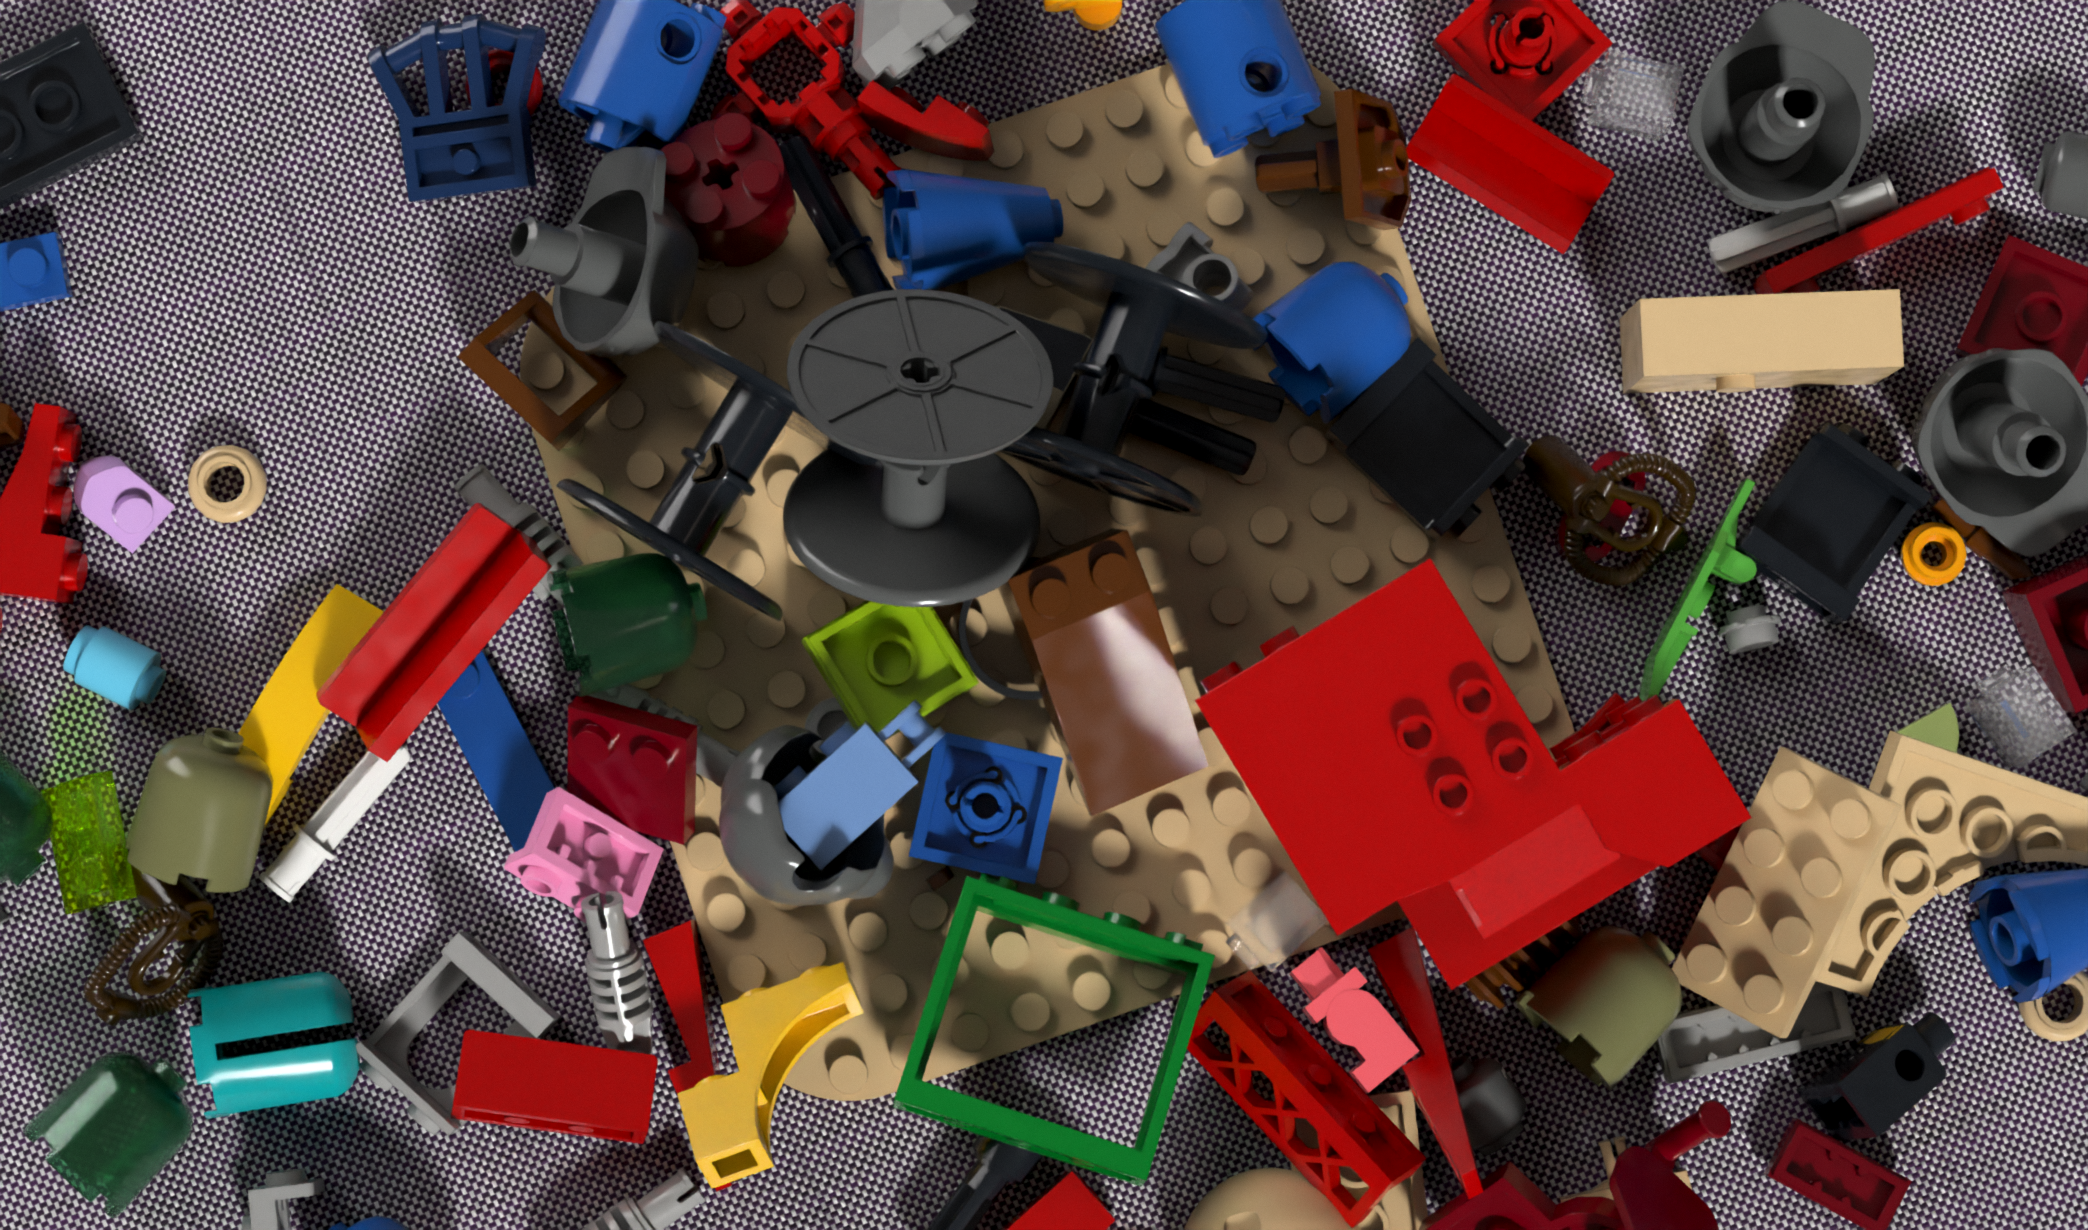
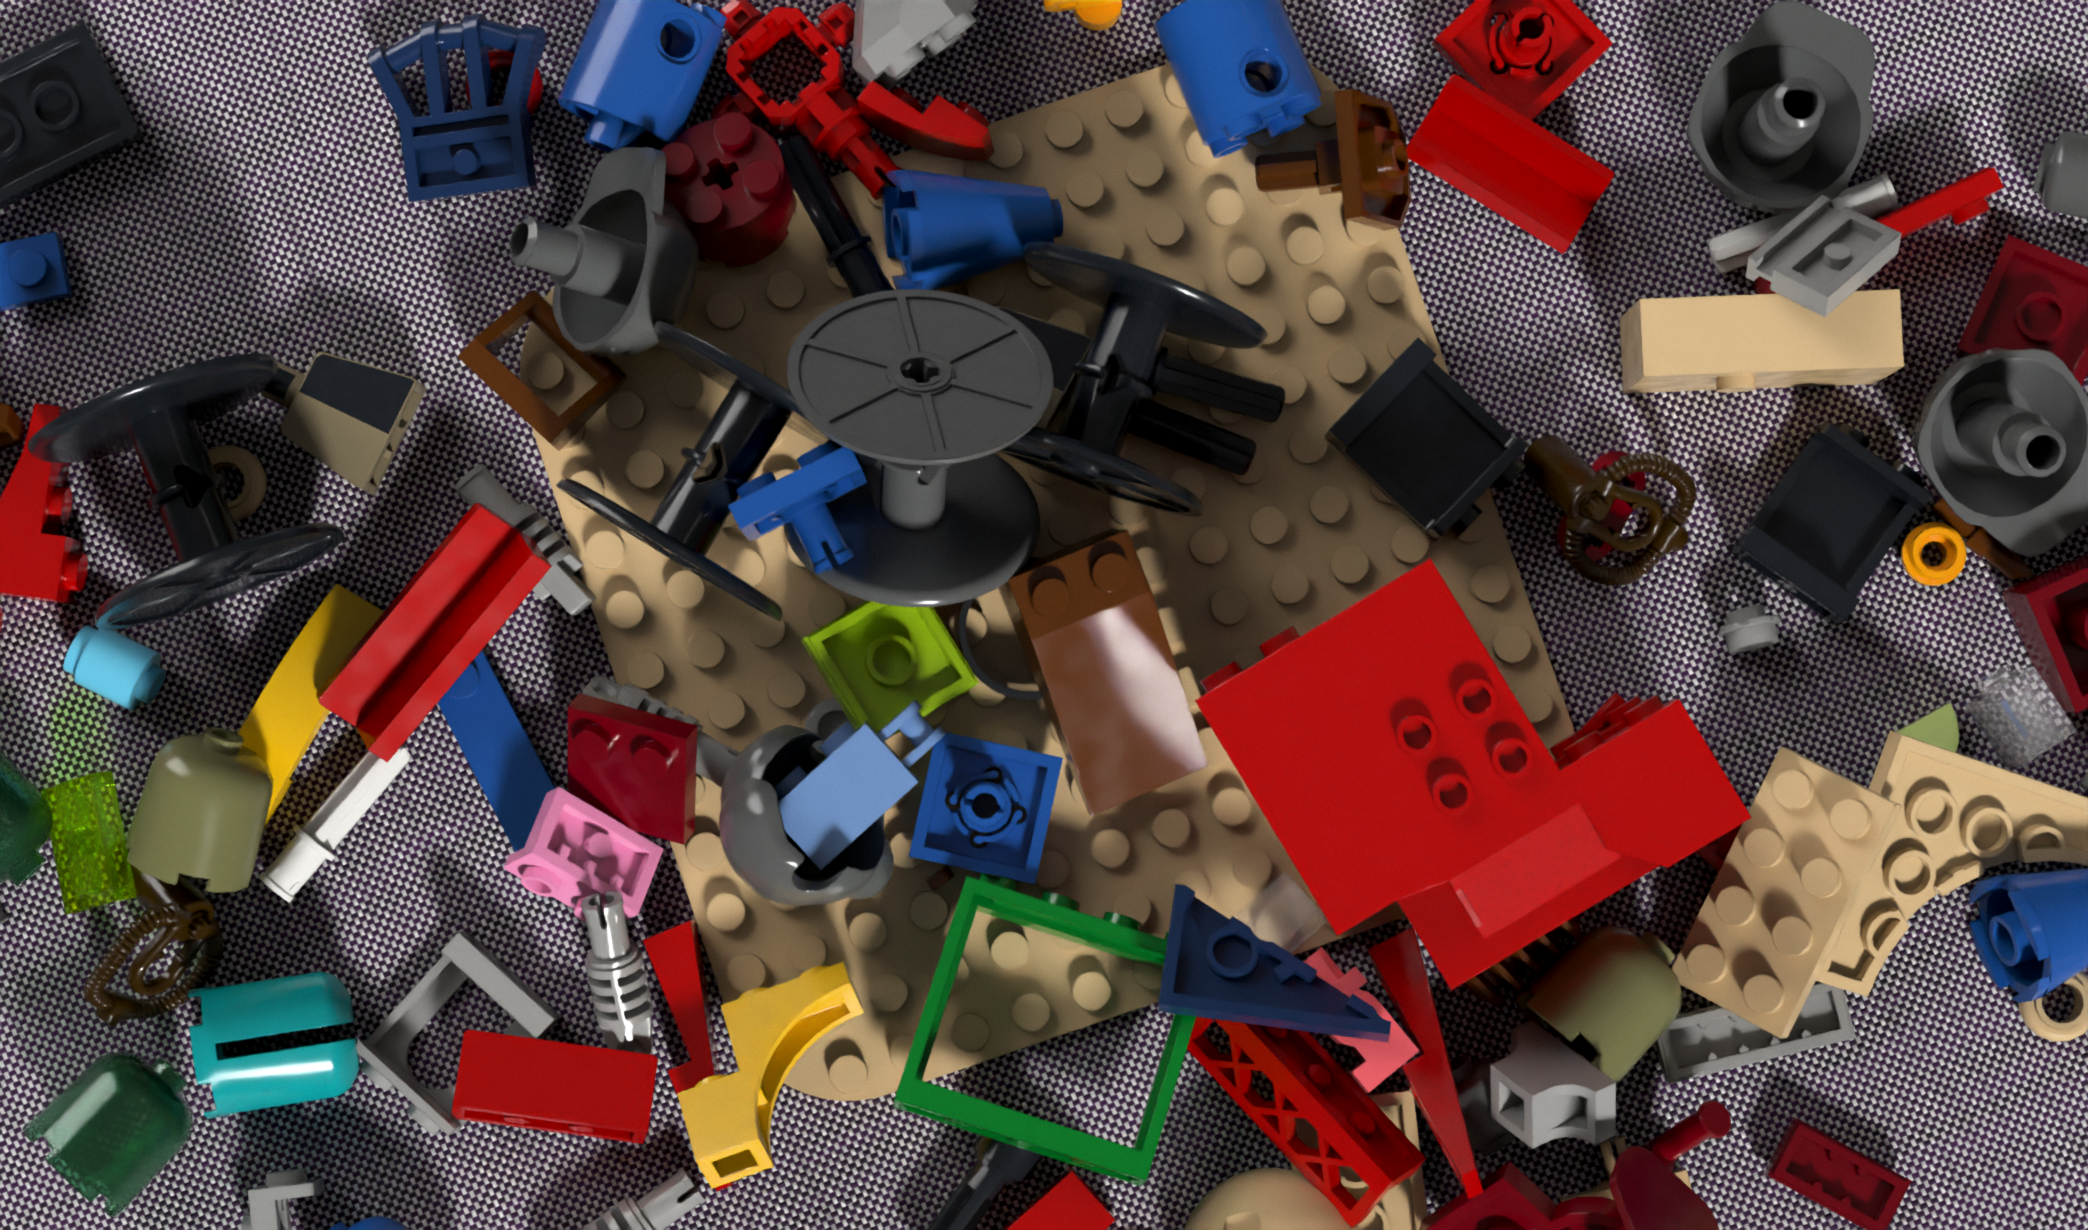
lavender plate [73,455,176,554] -> none
clear green cylinder [547,553,707,697] -> none
light grey plate [1145,222,1254,311] -> none
blue cylinder [1252,261,1411,424] -> none
clear brick [1580,50,1684,141] -> none
bright green piece [1639,478,1757,701] -> none
black torso [1796,1012,1955,1141] -> none
none -> black piece [28,353,345,630]
none -> torso [261,352,427,496]
none -> blue plate [728,441,867,575]
none -> dark blue wing [1158,884,1391,1042]
none -> light grey brick [1490,1020,1616,1149]
none -> light grey plate [1746,195,1902,317]

